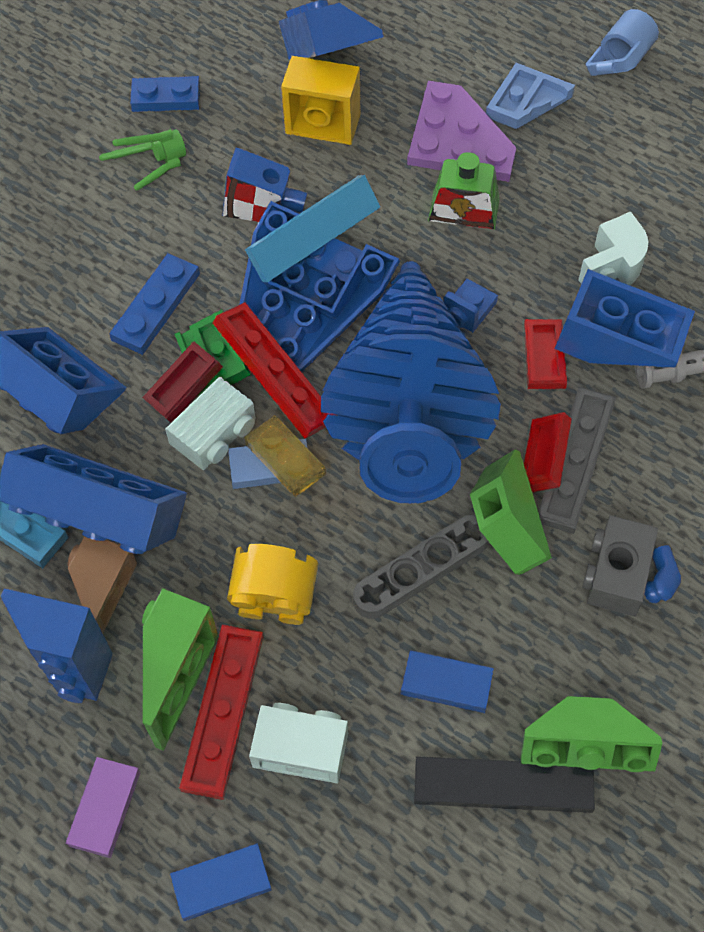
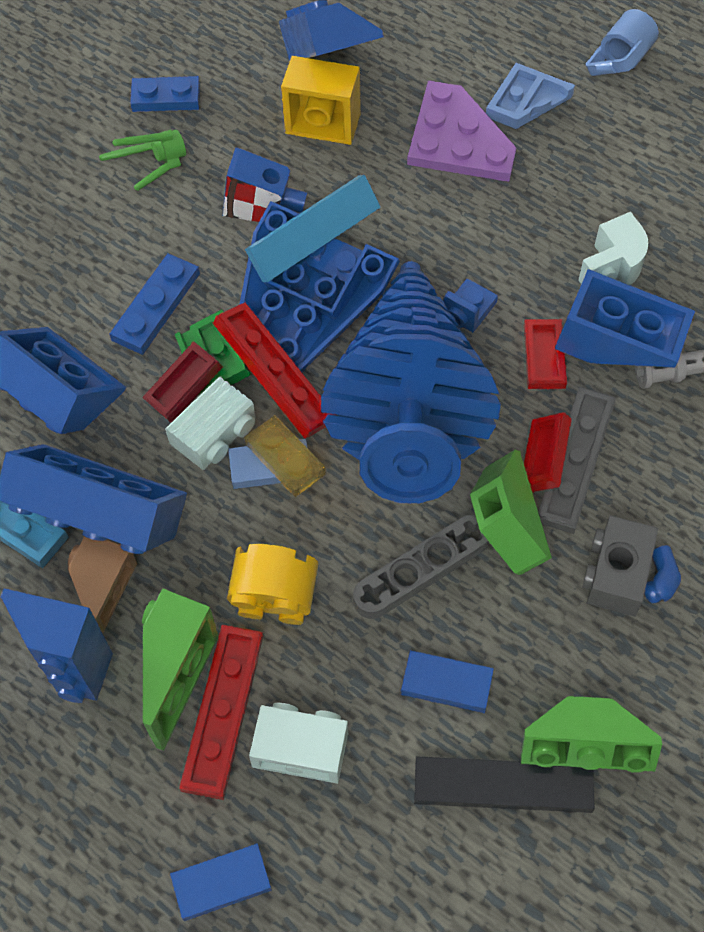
medium lavender tile [66,757,140,858] -> none
torso [428,152,500,229] -> none

